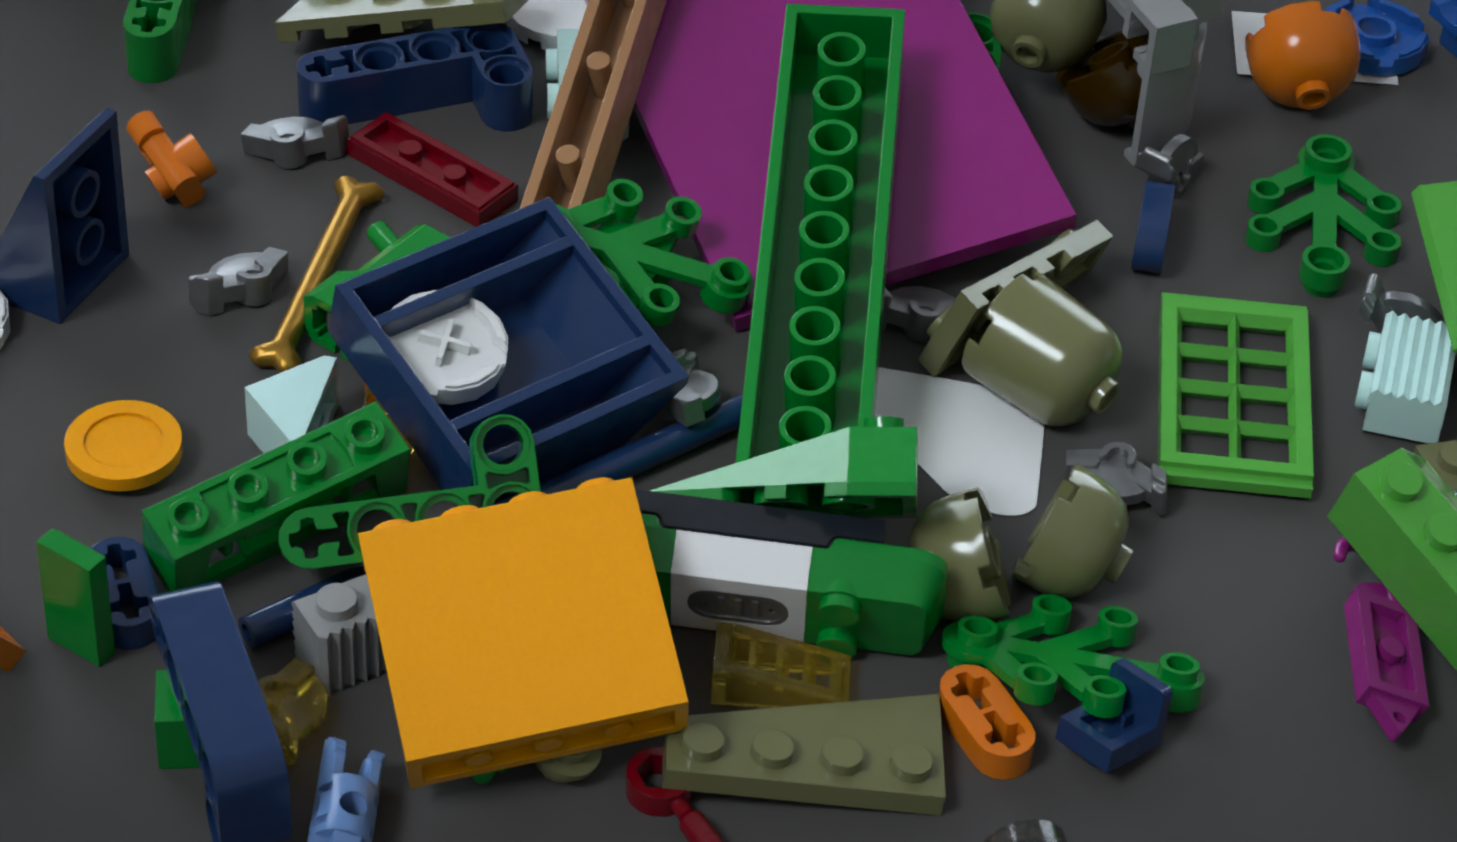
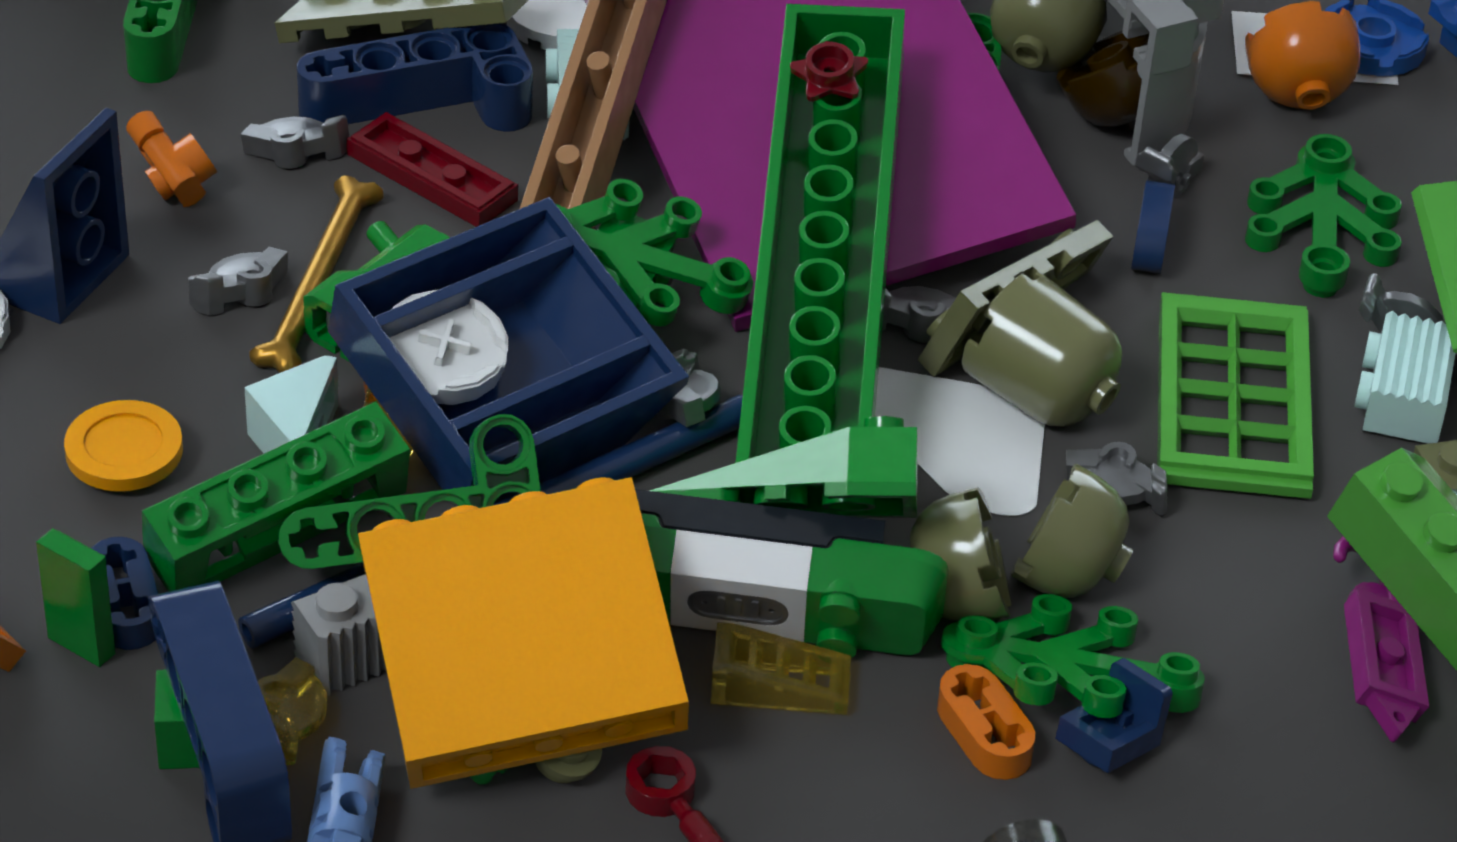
olive wing [662,694,946,816] -> none
none -> dark red plate [790,41,868,102]

